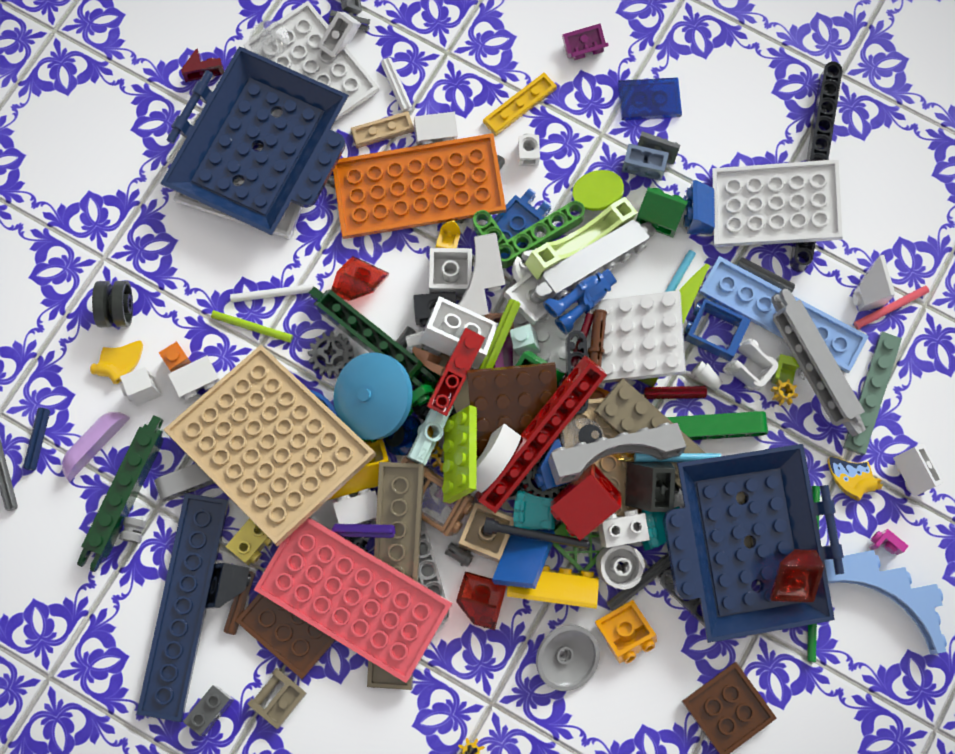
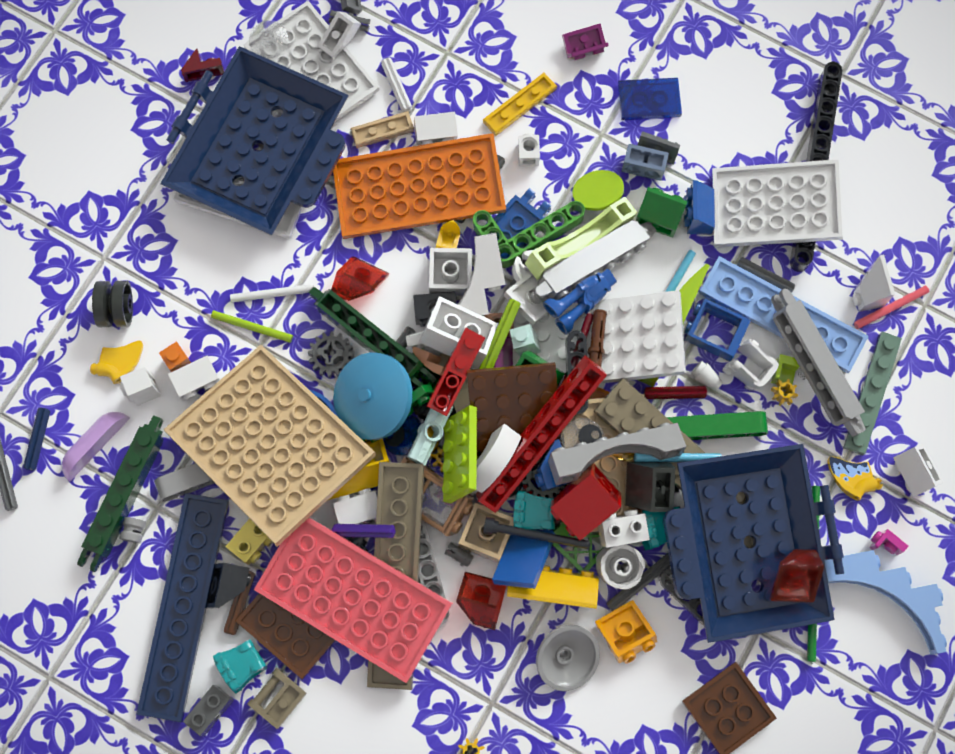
none -> teal piece [213,639,267,694]

